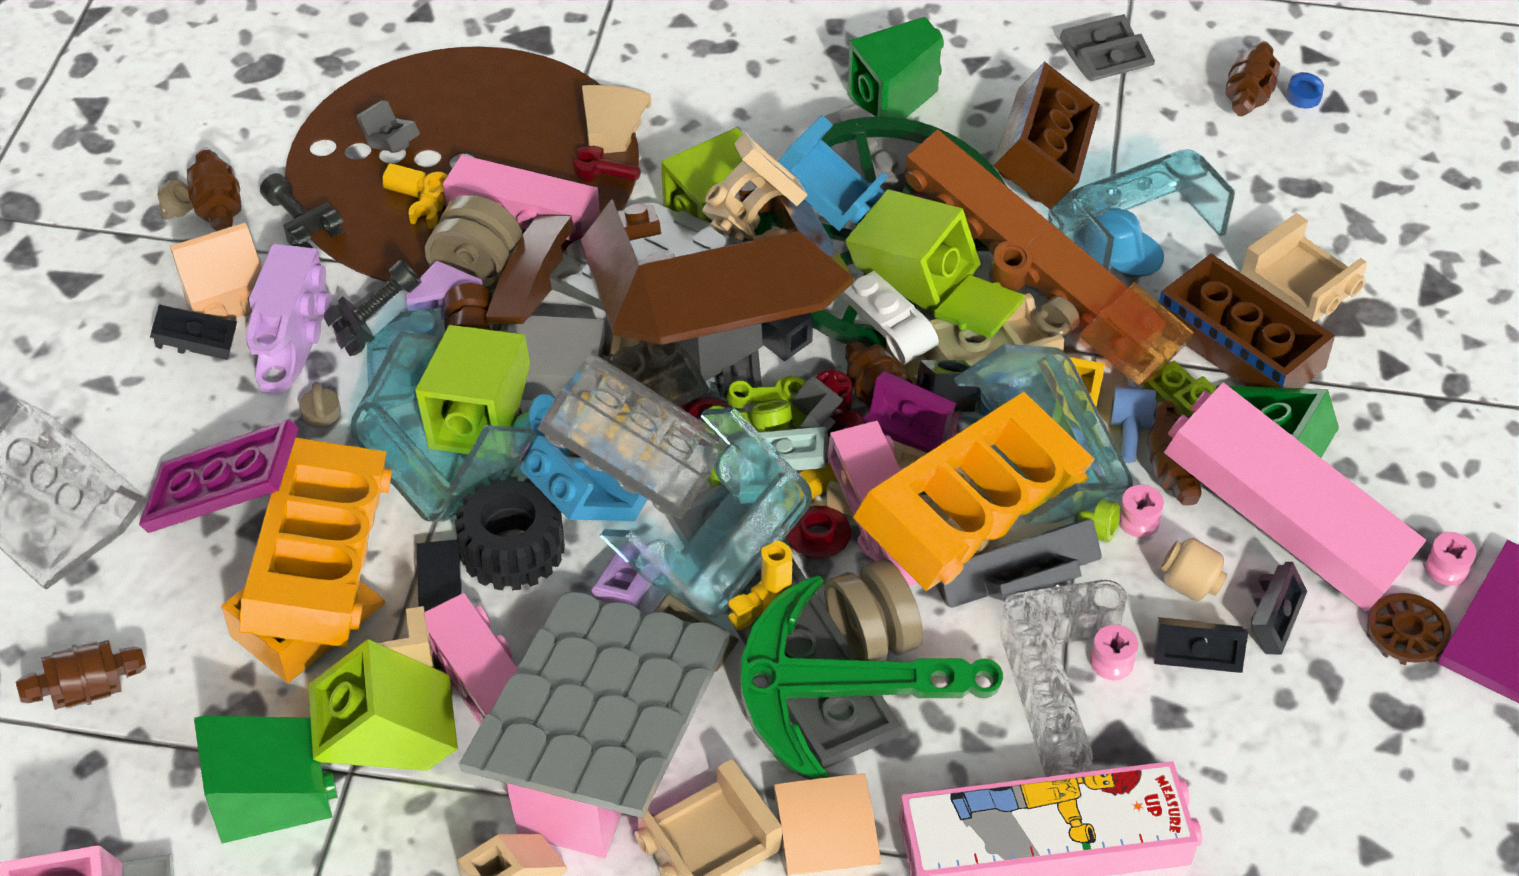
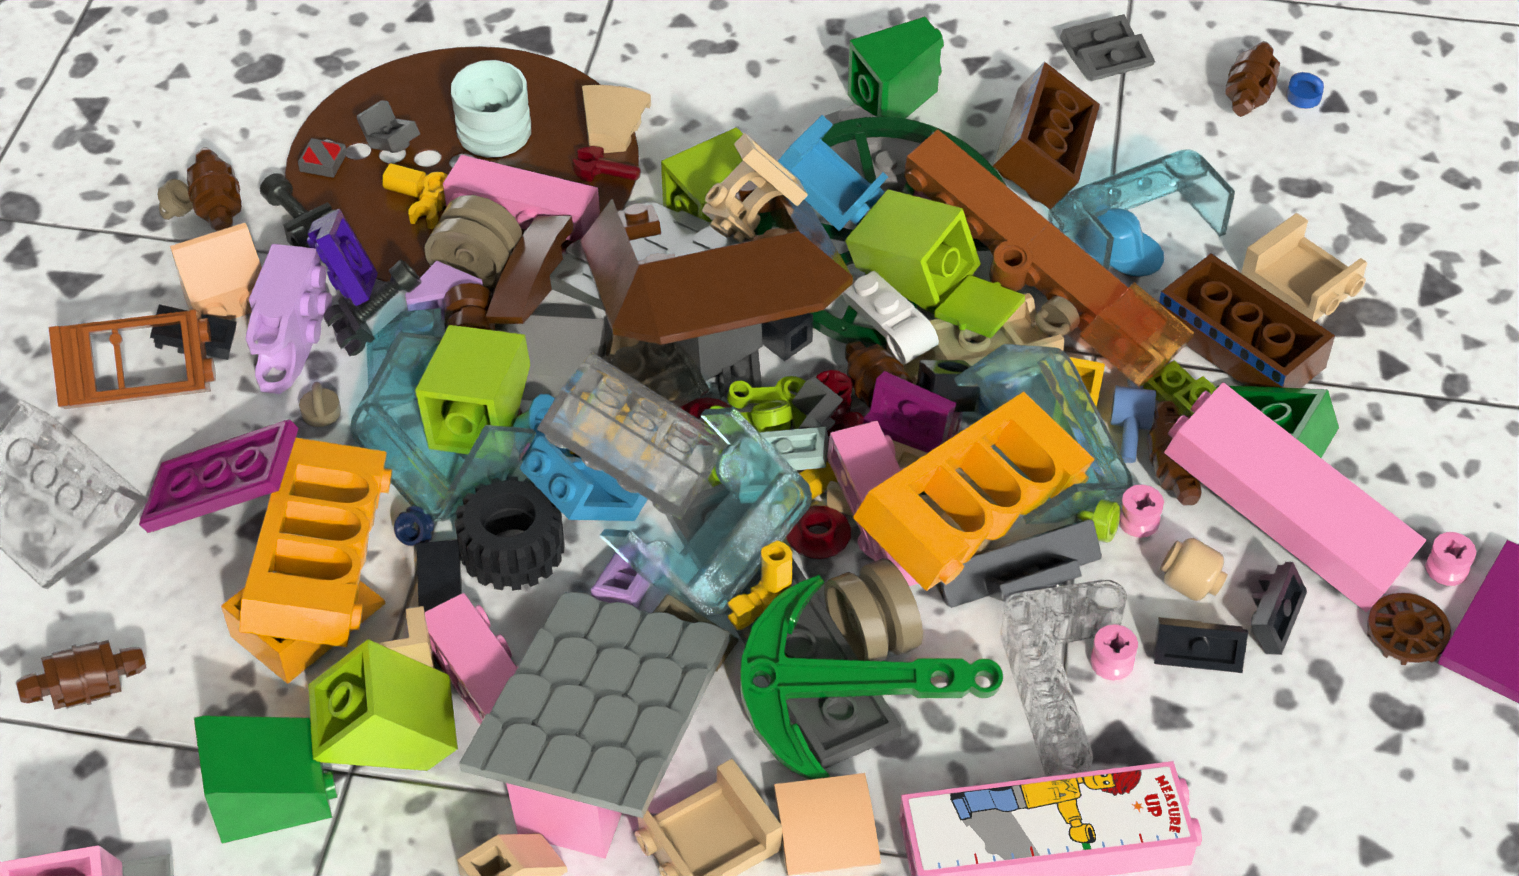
none -> dark orange door [48,309,216,409]
none -> dark grey tile [298,138,347,178]
none -> dark purple plate [307,209,378,306]
none -> dark blue plate [394,506,435,546]
none -> light aqua wheel [451,60,531,158]

